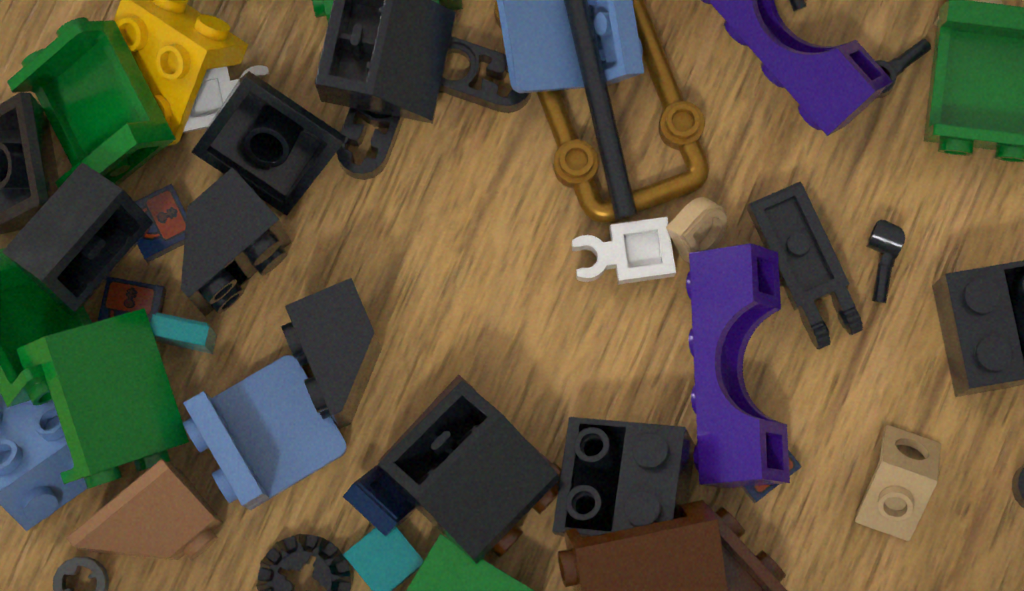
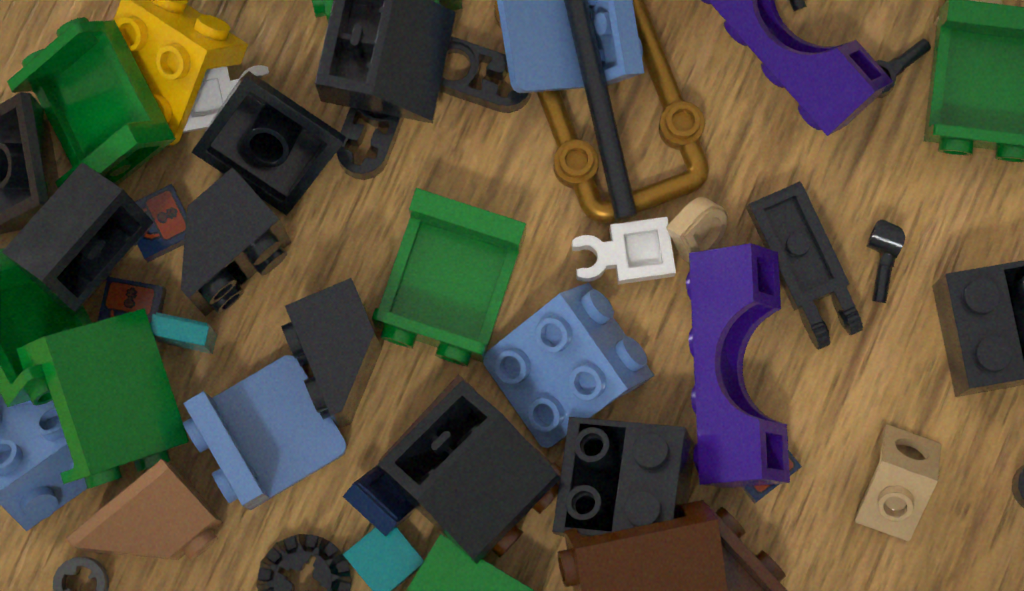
none -> green panel [372,188,526,366]
none -> medium blue bracket [483,282,655,448]

